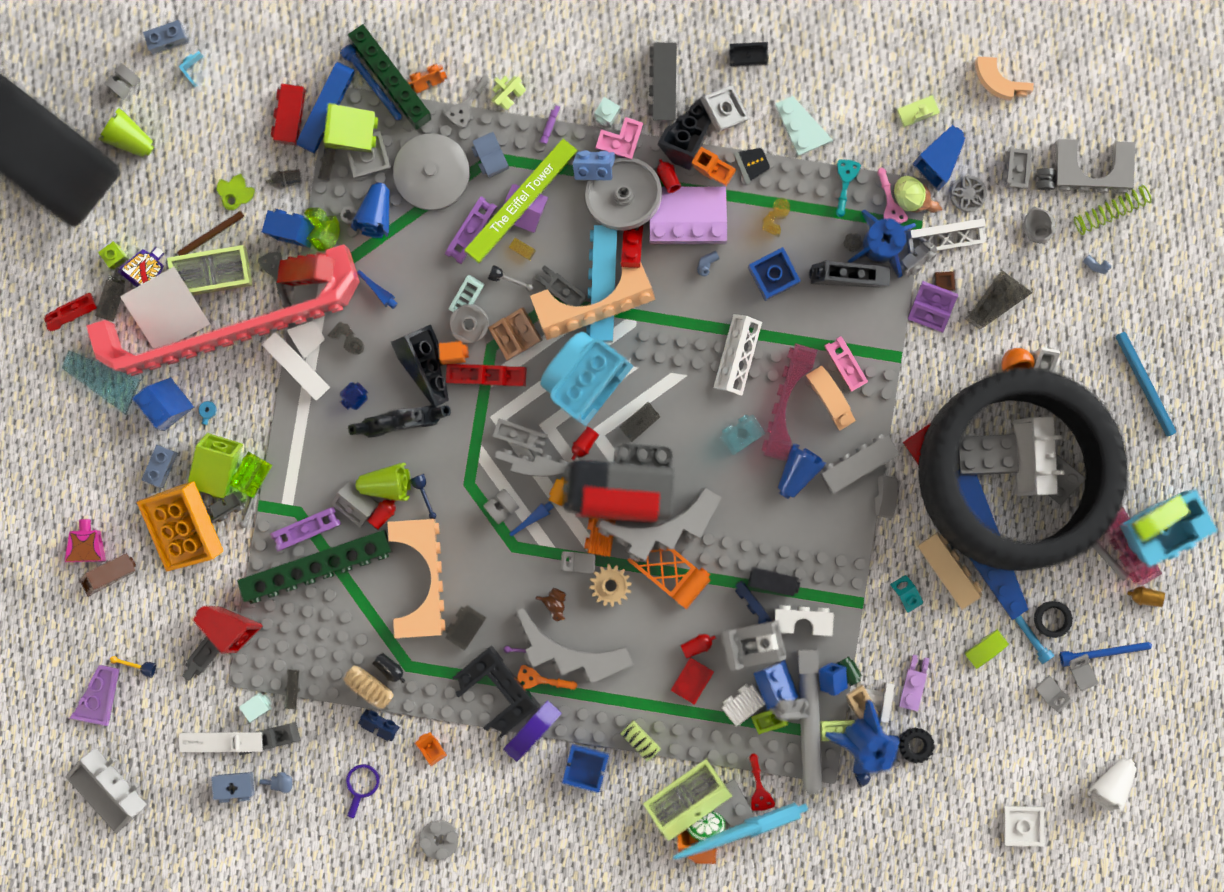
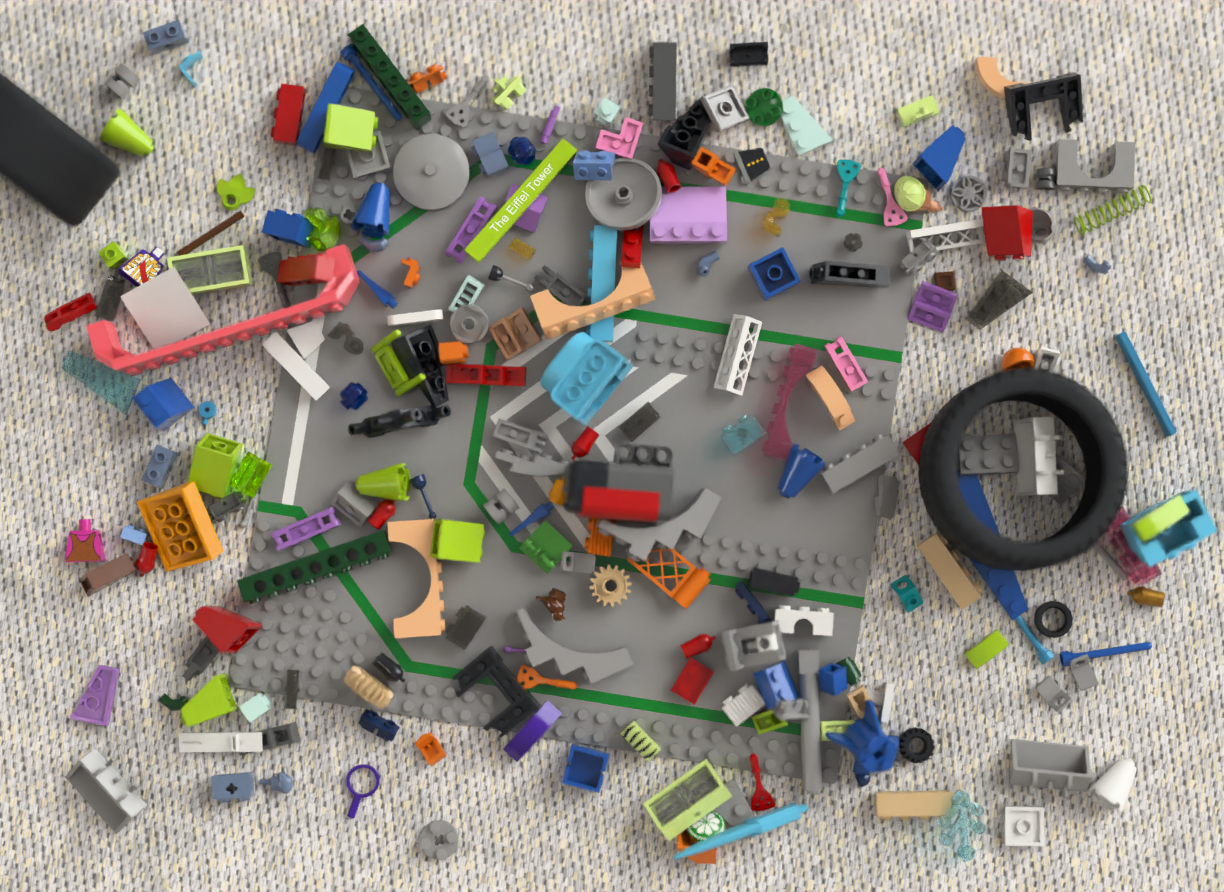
hinge [110,656,157,678] -> none
clear smoke piece [266,169,302,189] -> none
blue brick [847,209,916,278] -> none
lavender hinge [899,654,929,711] -> none
none -> light blue piece [120,525,149,545]
none -> red piece [135,542,158,577]
none -> dark green arm [159,693,189,711]
none -> lime slope [180,673,237,728]
none -> sand blue arm [358,235,388,253]
none -> lime plate [371,329,425,397]
none -> white beam [387,310,443,327]
none -> orange bracket [401,258,421,289]
none -> lime brick [430,519,485,563]
none -> clear blue head [508,137,536,165]
none -> bright green hinge [519,520,573,574]
none -> green dish [745,88,783,126]
none -> tan brick [875,790,955,820]
none -> clear light blue plant [938,790,986,861]
none -> red slope [981,205,1033,261]
none -> black wedge [1004,72,1083,141]
none -> light grey piece [1009,739,1092,799]

